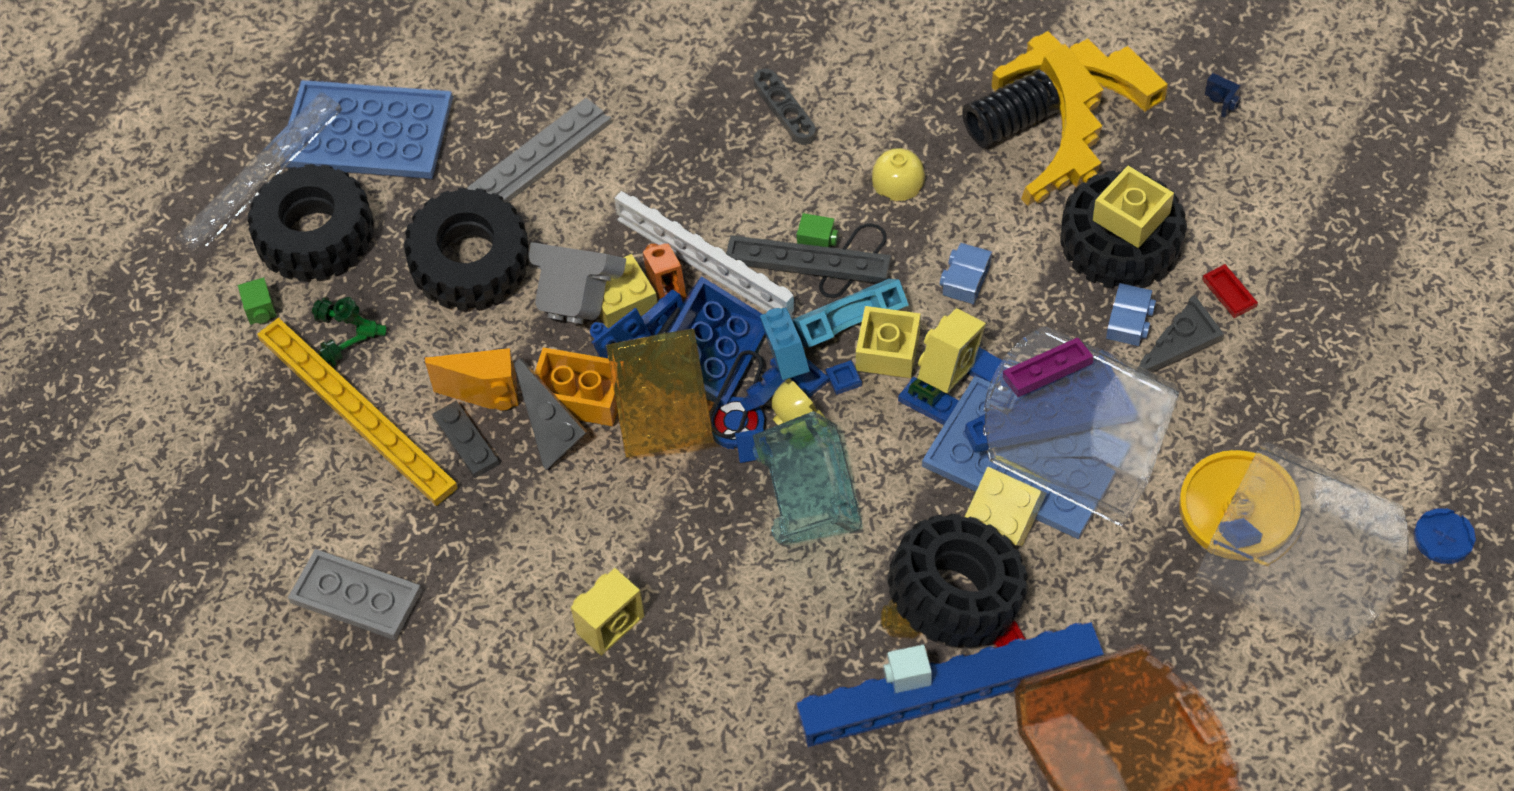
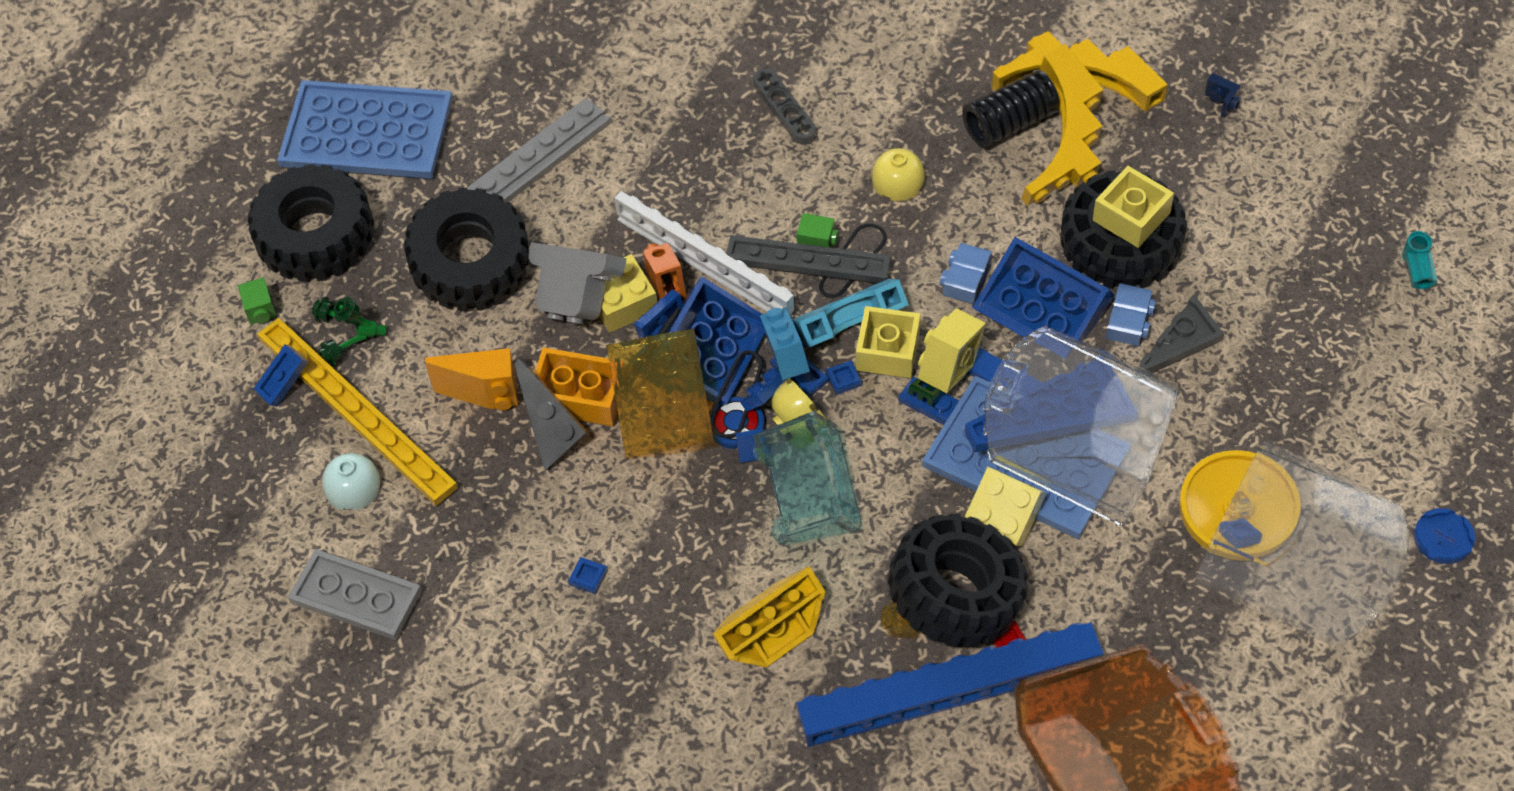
clear plate [175,92,342,255] -> none
dark grey plate [432,400,499,478] -> none
light yellow brick [571,568,645,656] -> none
blue hinge [590,307,653,362] -> none
light aqua brick [883,645,931,693] -> none
magenta plate [1003,337,1093,397] -> none
red tile [1202,264,1258,318] -> none
none -> blue plate [253,344,309,407]
none -> light aqua cylinder [322,453,381,510]
none -> blue tile [568,557,608,595]
none -> yellow wedge [712,566,826,667]
none -> blue slope [972,237,1115,362]
none -> teal piece [1402,231,1437,289]

